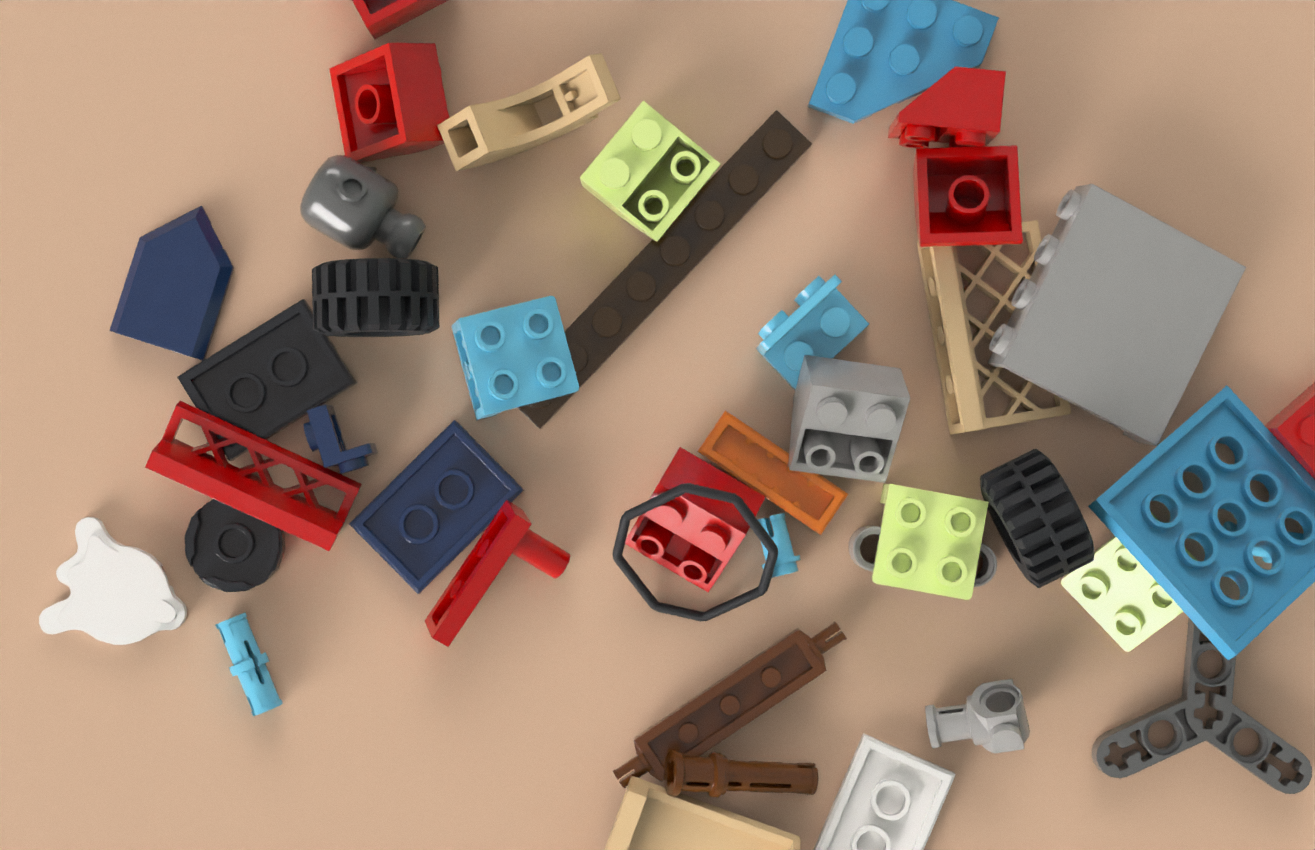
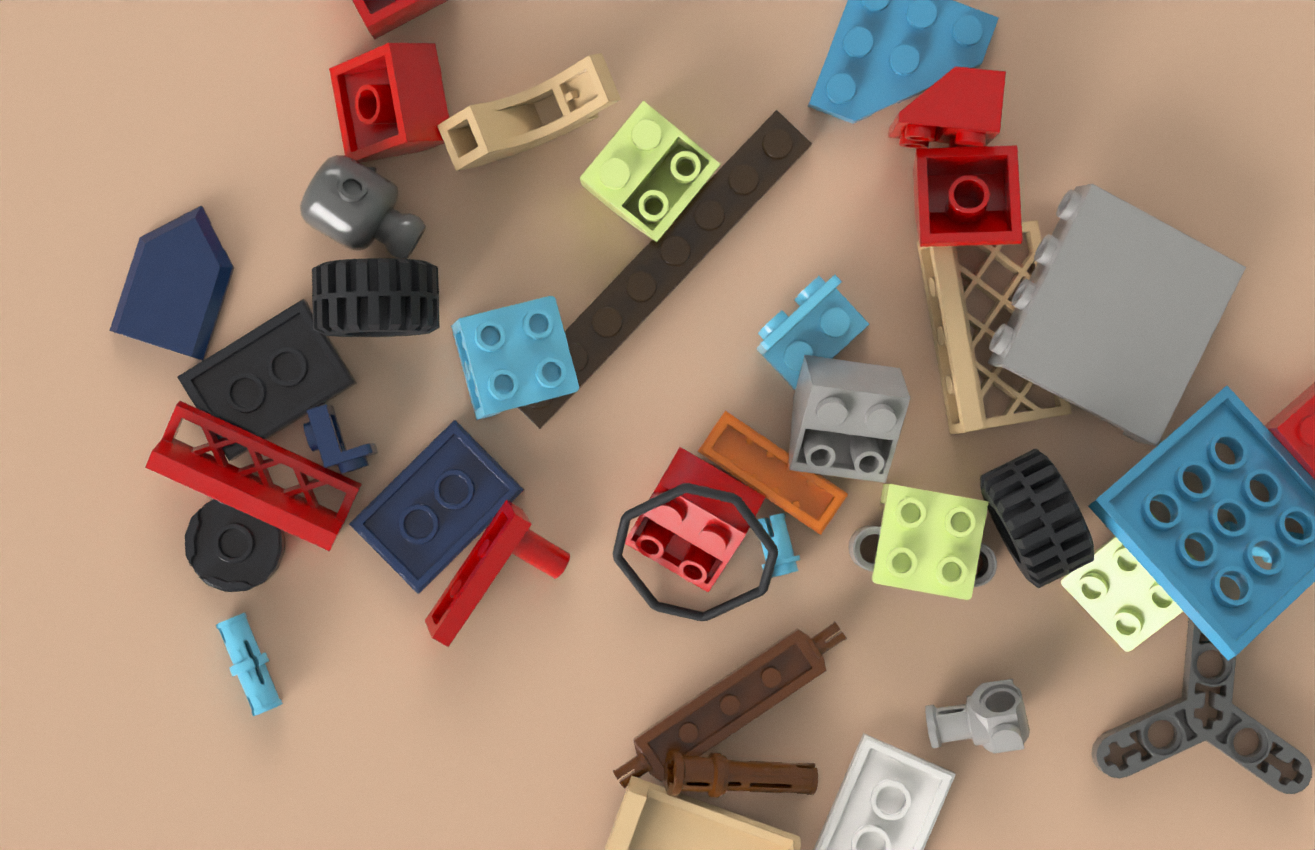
white tile [39,517,187,645] -> none

